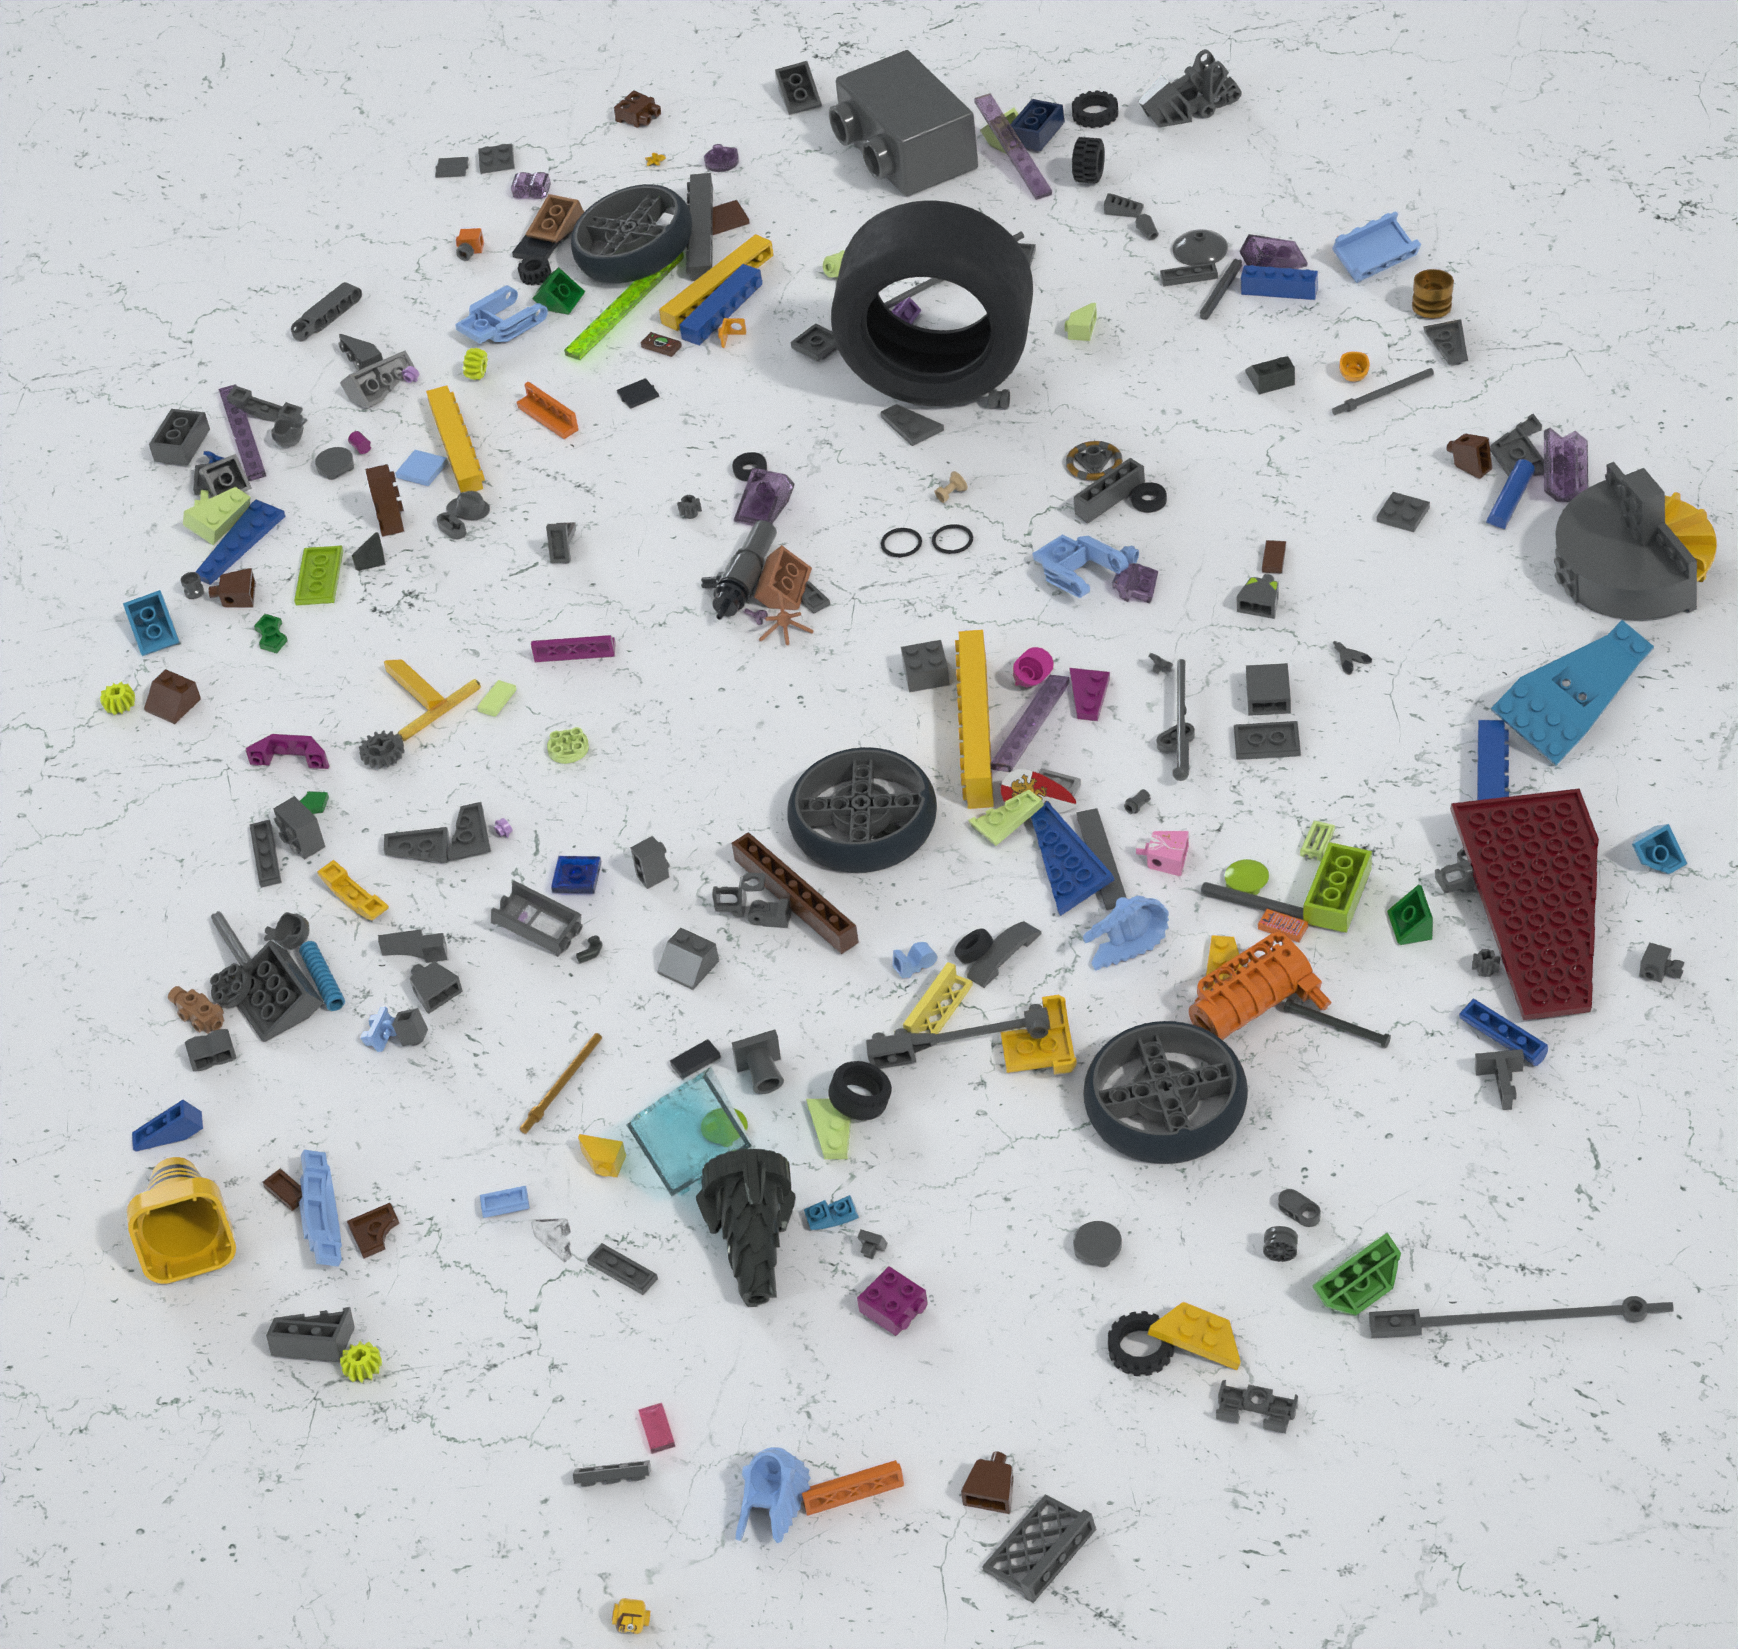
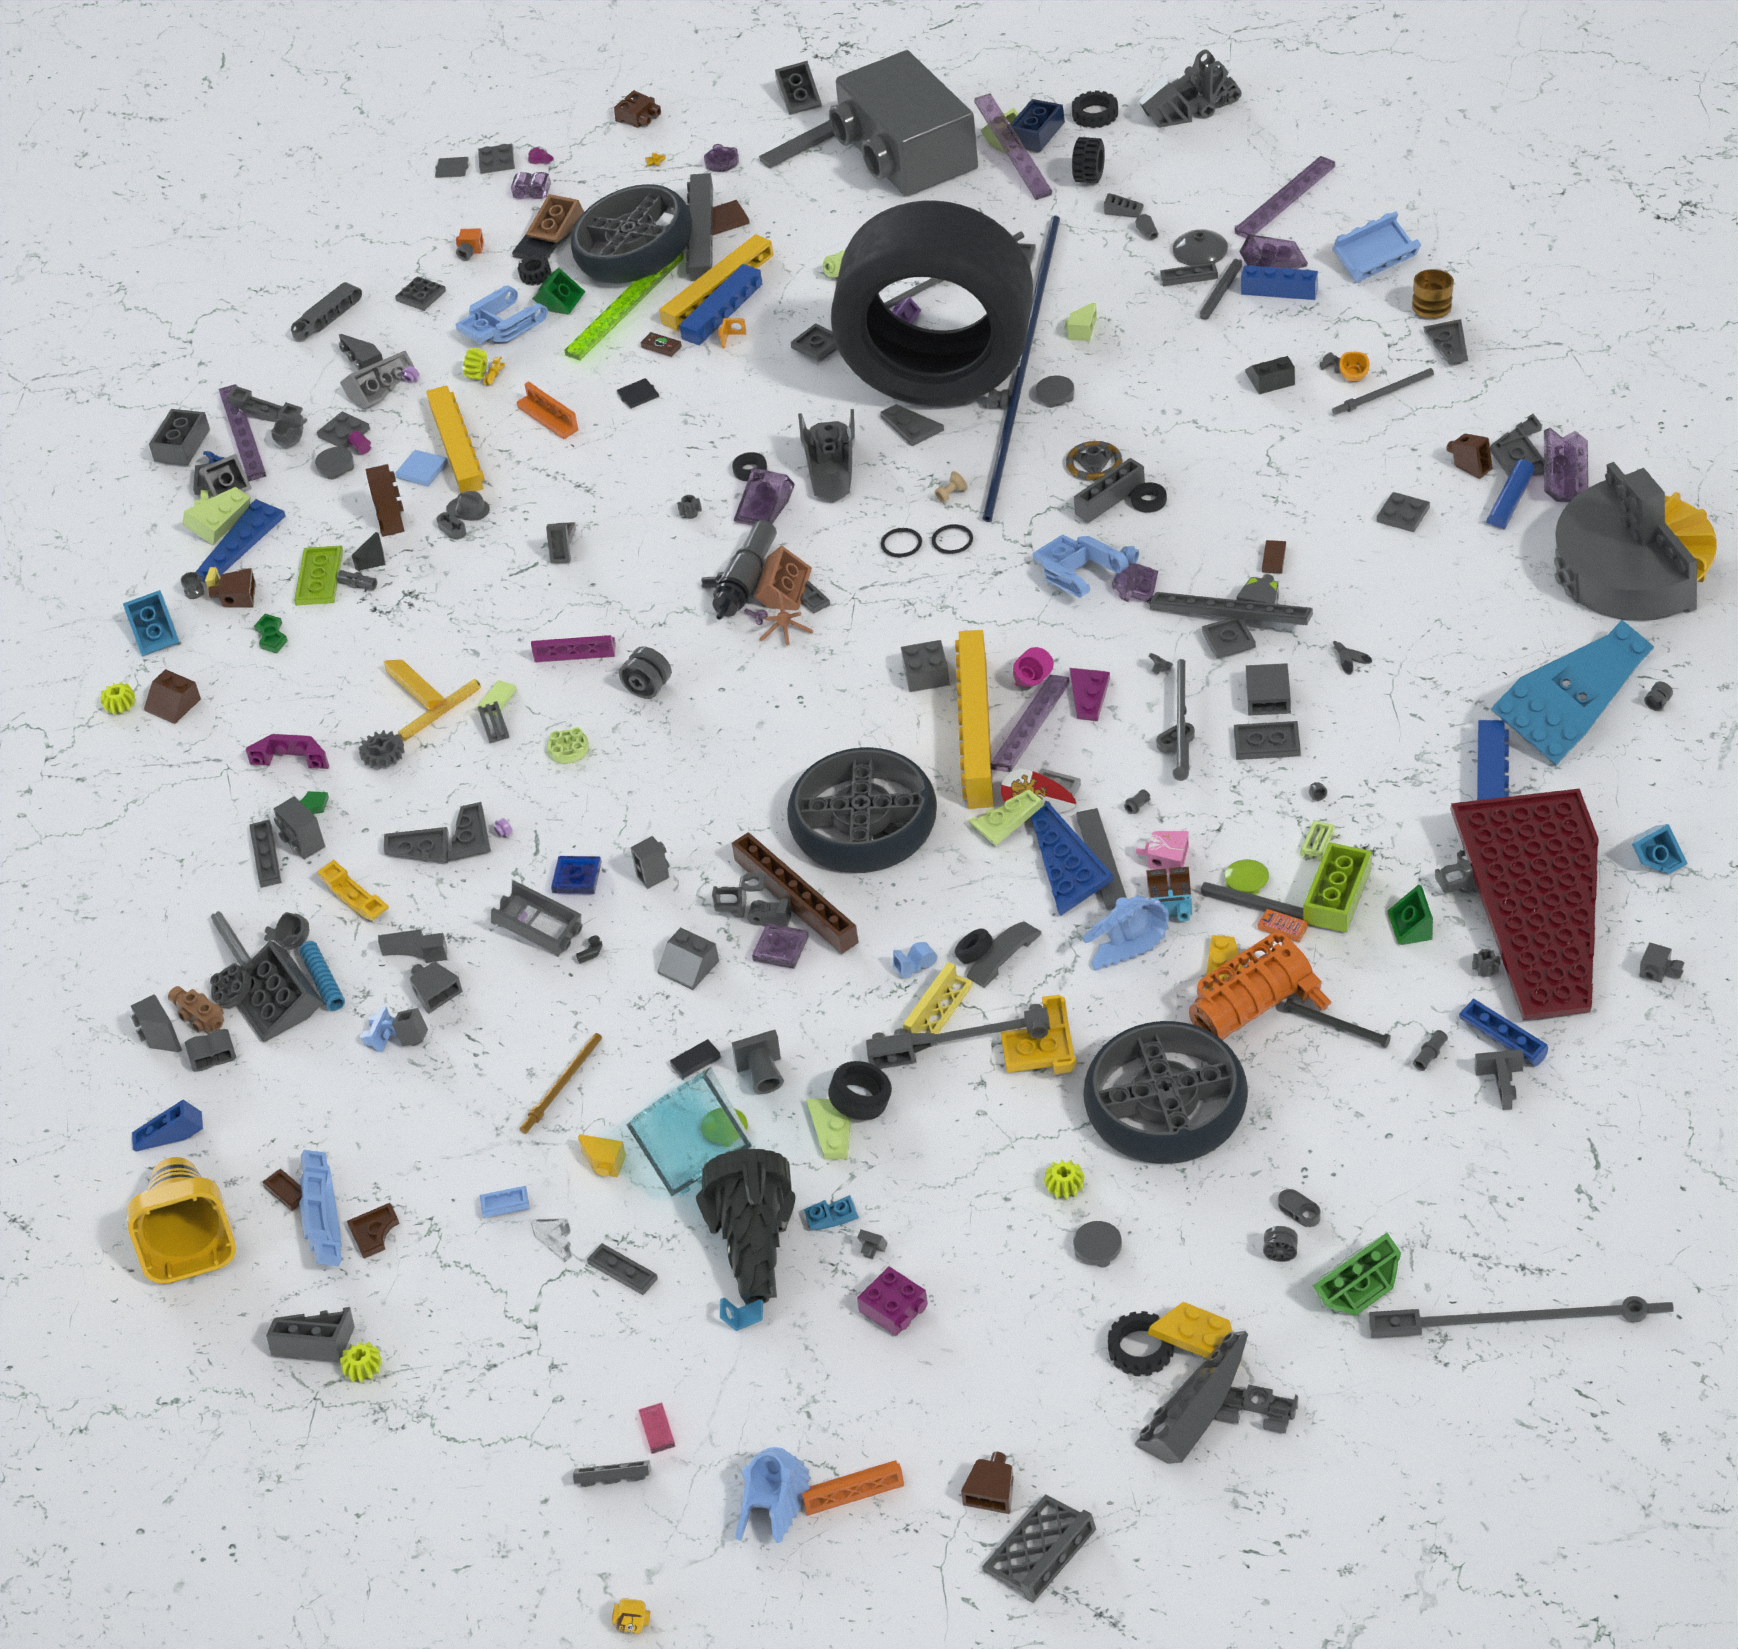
none -> dark grey slope [130,994,182,1052]
none -> light yellow tile [205,567,220,592]
none -> dark grey plate [317,411,370,448]
none -> dark grey pin [337,570,377,590]
none -> dark grey tile [395,276,446,311]
none -> dark grey tile [478,701,510,743]
none -> yellow piece [483,357,505,385]
none -> magenta animal [528,147,554,164]
none -> dark grey wheel [619,646,672,699]
none -> dark azure bracket [720,1298,763,1331]
none -> clear purple plate [752,923,809,969]
none -> dark grey tile [759,120,835,168]
none -> dark grey piece [798,409,855,503]
none -> dark blue piece [982,215,1060,522]
none -> dark grey tile [1036,375,1075,408]
none -> neon yellow gear [1044,1159,1085,1199]
none -> dark grey wedge [1134,1331,1248,1464]
none -> hips [1146,867,1192,921]
none -> dark grey tile [1149,592,1313,625]
none -> dark grey plate [1202,618,1256,658]
none -> clear purple tile [1234,156,1335,239]
none -> dark grey hinge [1308,782,1328,801]
none -> dark grey piece [1320,352,1348,373]
none -> dark grey pin [1413,1030,1448,1071]
none -> dark grey wheel [1644,681,1673,711]

